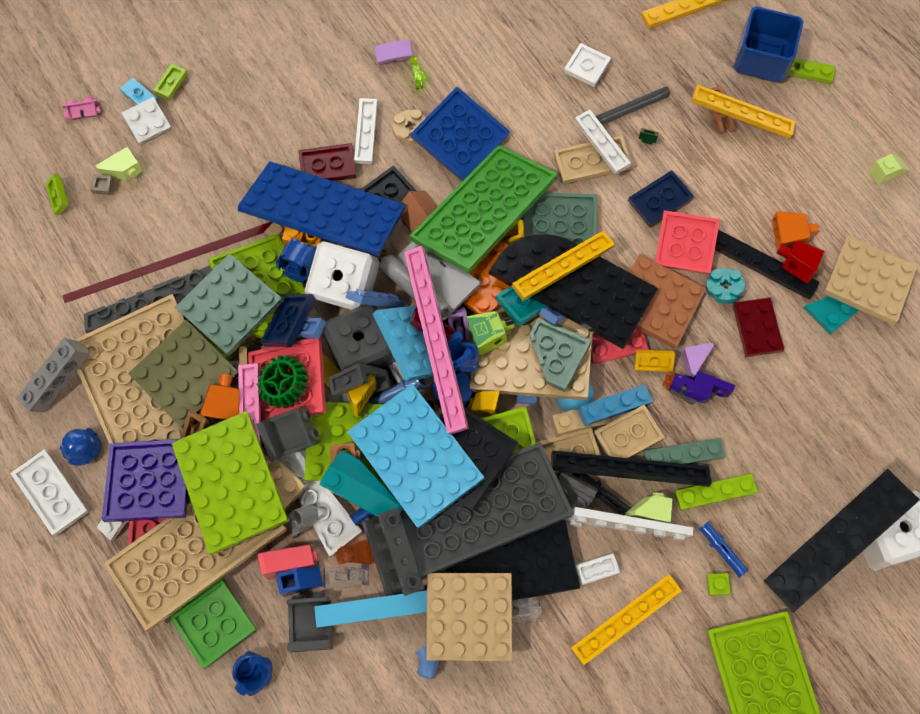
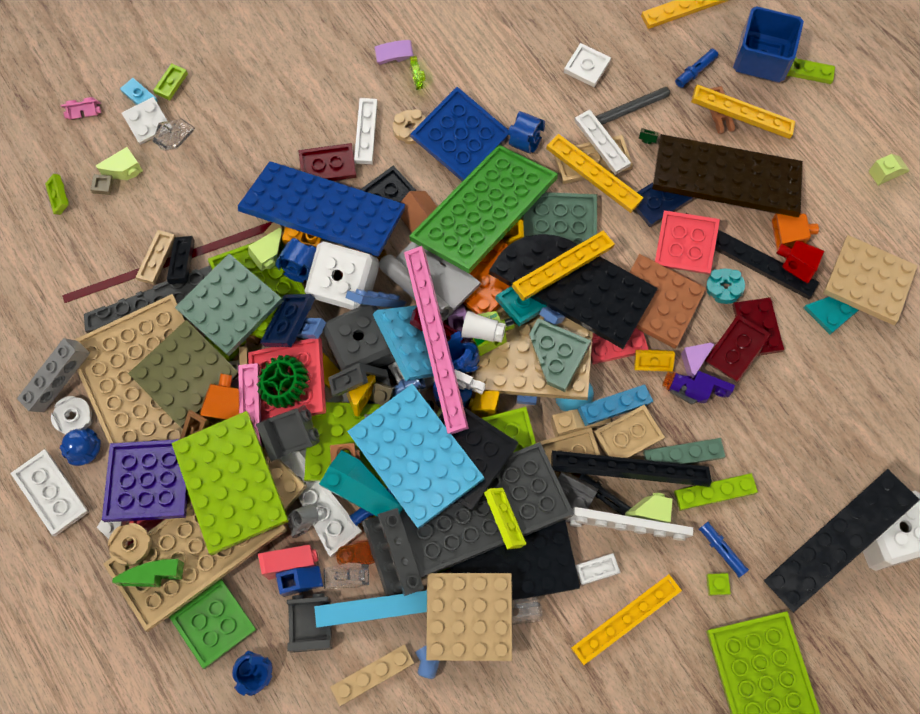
none -> white plate [51,396,93,435]
none -> tan plate [108,523,152,566]
none -> bright green slope [112,559,184,587]
none -> tan plate [136,230,176,285]
none -> clear slope [153,119,195,151]
none -> black plate [166,236,195,284]
none -> yellowish green slope [248,228,282,271]
none -> tan plate [330,644,415,707]
none -> dark tan plate [369,381,395,405]
none -> white plate [455,370,486,394]
none -> white plant [462,311,506,343]
none -> neon yellow plate [484,488,526,549]
none -> blue brick [508,111,545,154]
none -> yellow plate [546,134,643,213]
none -> dark brown plate [652,134,803,217]
none -> blue pin [675,48,718,88]
none -> dark red plate [705,315,771,383]

